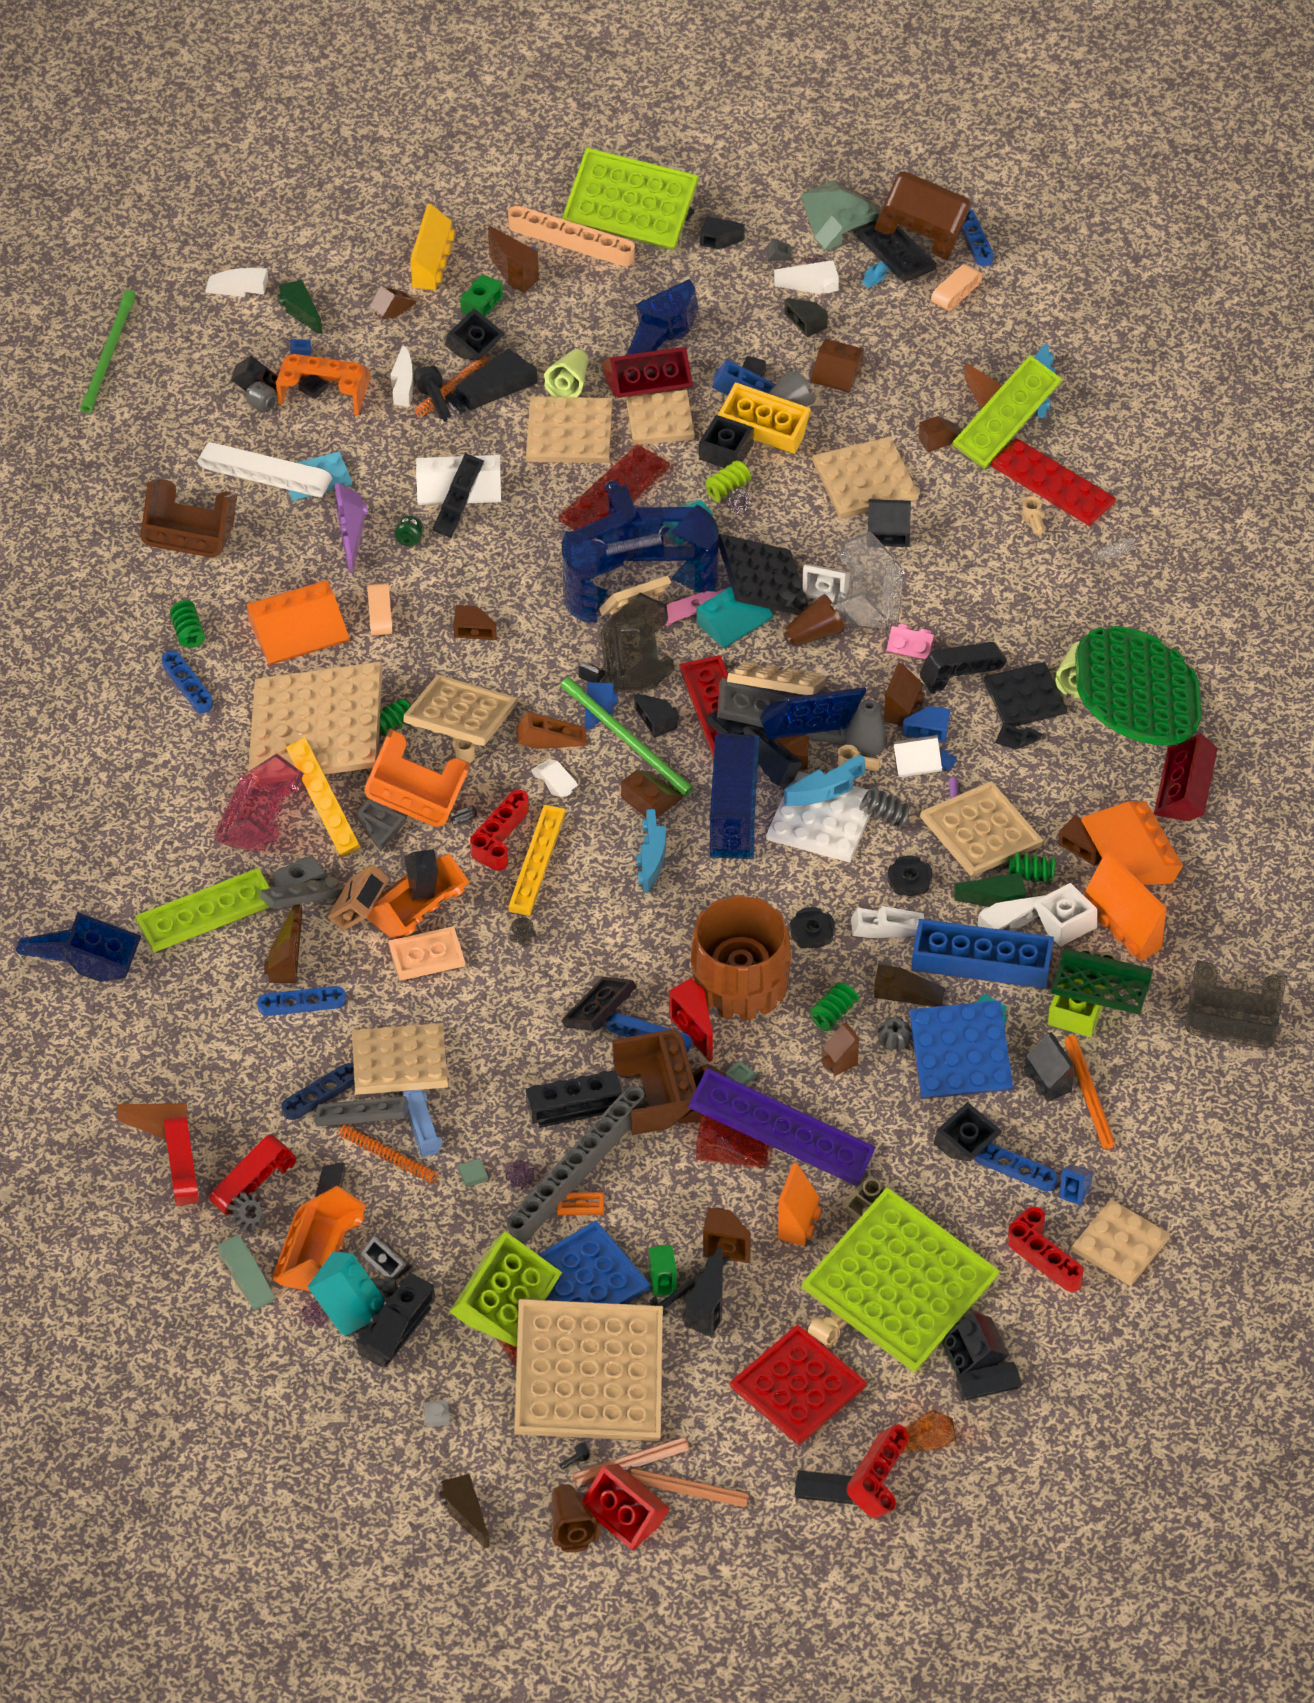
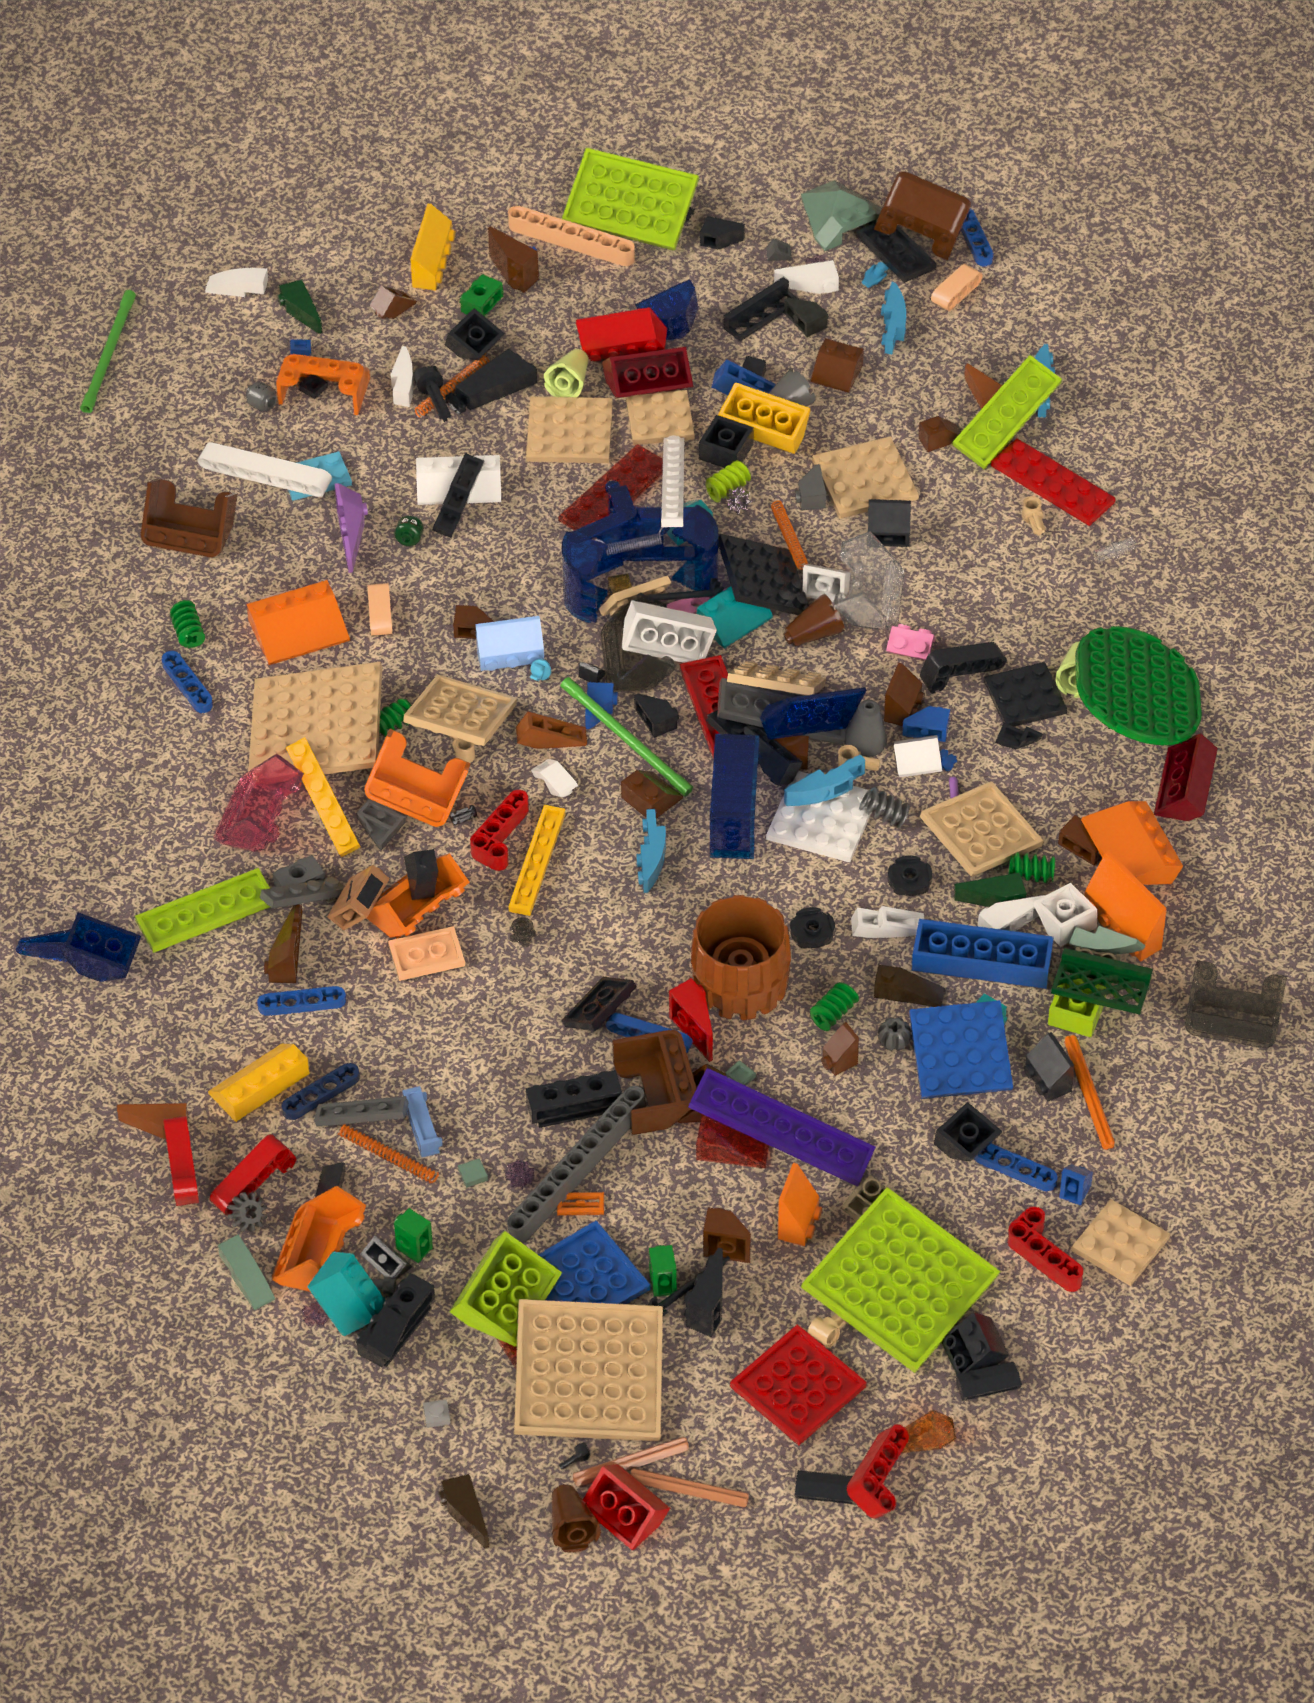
black slope [231,356,278,394] -> none
tan plate [352,1023,448,1095] -> none
none -> yellow slope [208,1043,310,1122]
none -> green brick [394,1208,433,1263]
none -> light blue slope [475,616,544,671]
none -> medium azure plate [530,659,551,681]
none -> red slope [576,307,667,361]
none -> clear yellow panel [608,573,632,598]
none -> white slope [622,600,716,663]
none -> black piece [635,578,724,602]
none -> white plate [661,436,684,527]
none -> black fence [724,277,800,342]
none -> orange piece [771,501,809,570]
none -> dark grey slope [795,464,826,511]
none -> dark azure slope [881,282,906,355]
none -> sand green slope [1069,926,1146,955]

